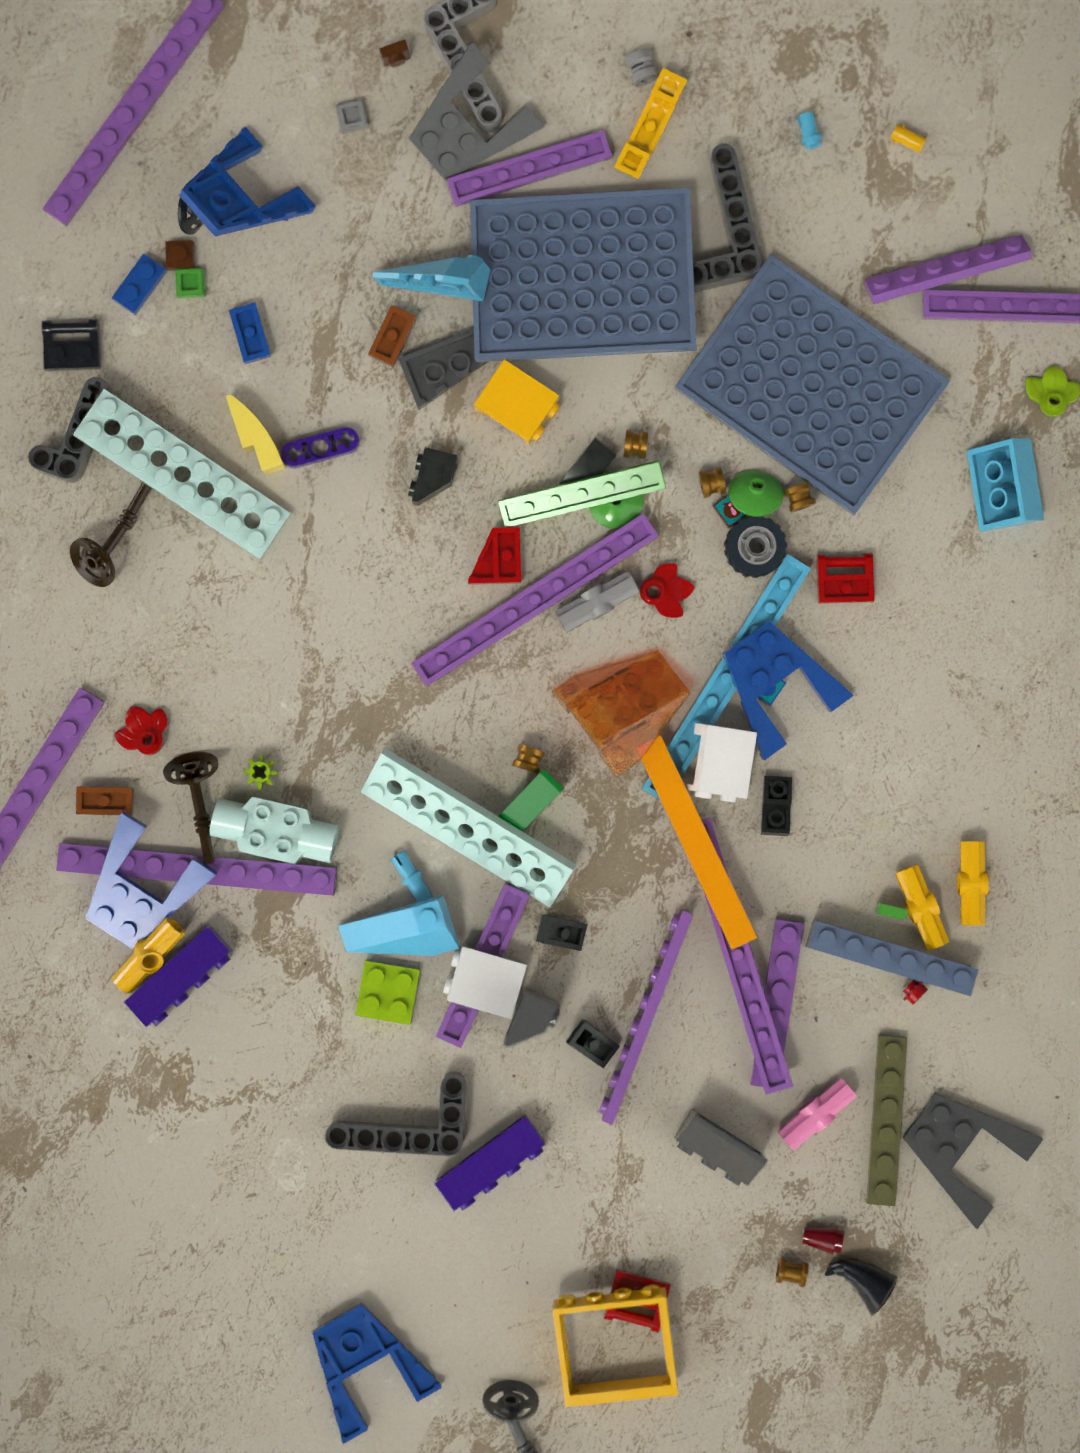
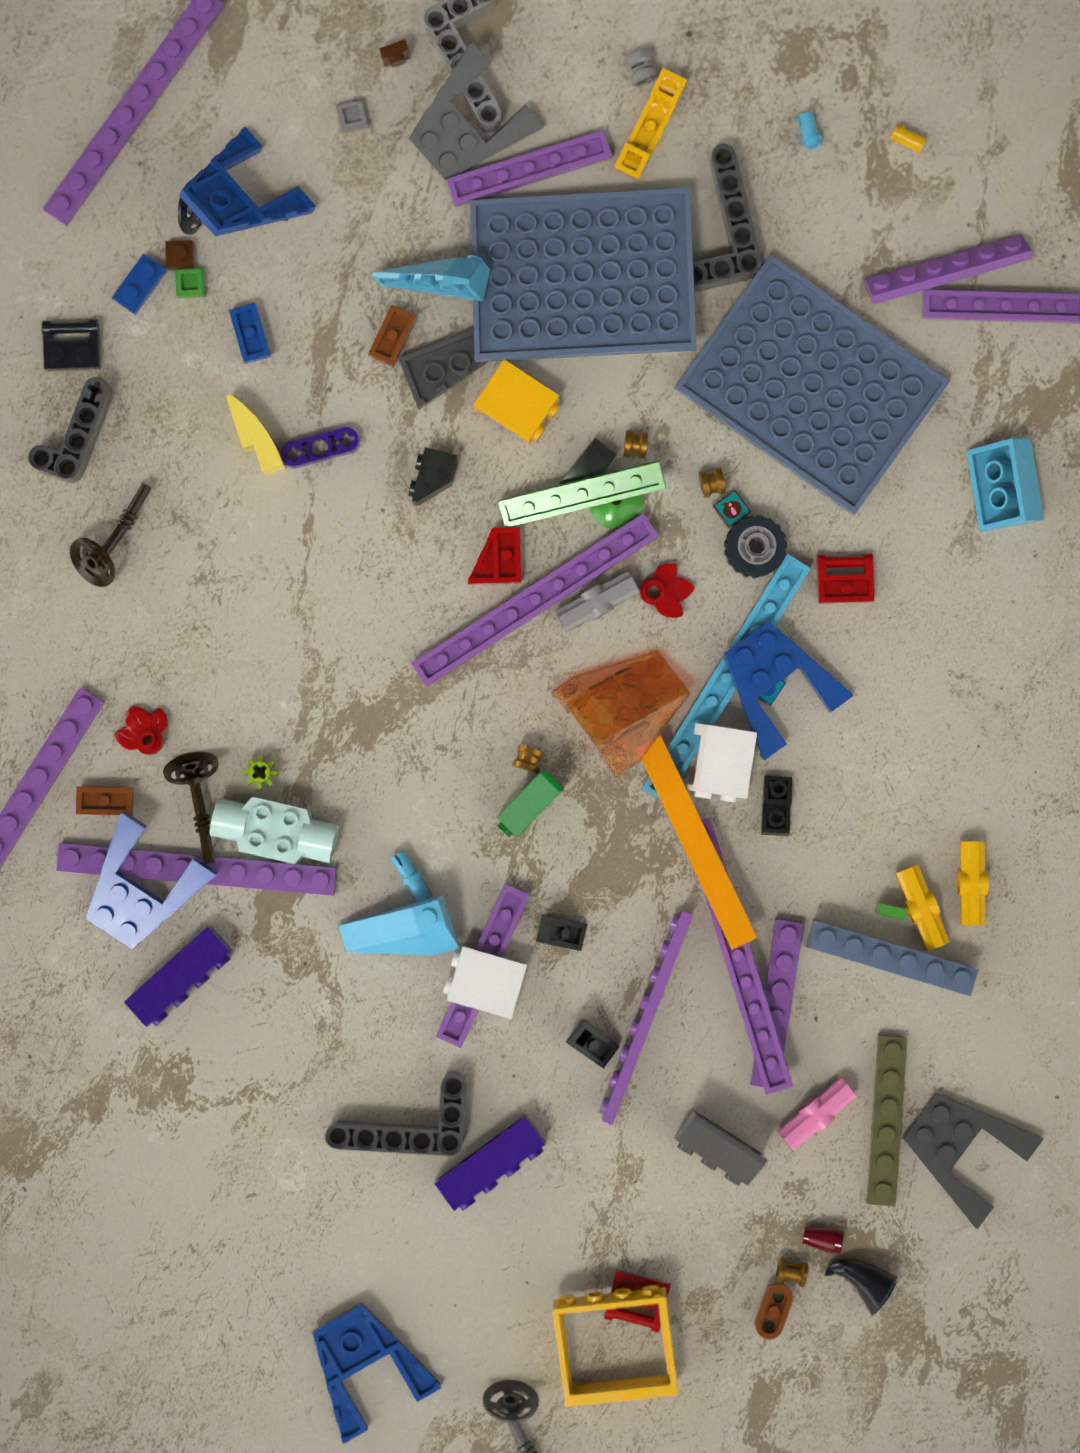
light aqua plate [73,389,291,560] -> none
yellow piece [111,918,185,994] -> none
lime plate [355,960,420,1025] -> none
light aqua plate [361,748,577,908] -> none
dark grey slope [503,988,560,1047] -> none
bright green dish [728,470,784,517] -> none
pearl gold wheel [784,482,816,512] -> none
red plate [903,980,928,1005] -> none
lime plate [1025,365,1080,417] -> none
none -> dark orange plate [755,1282,793,1339]

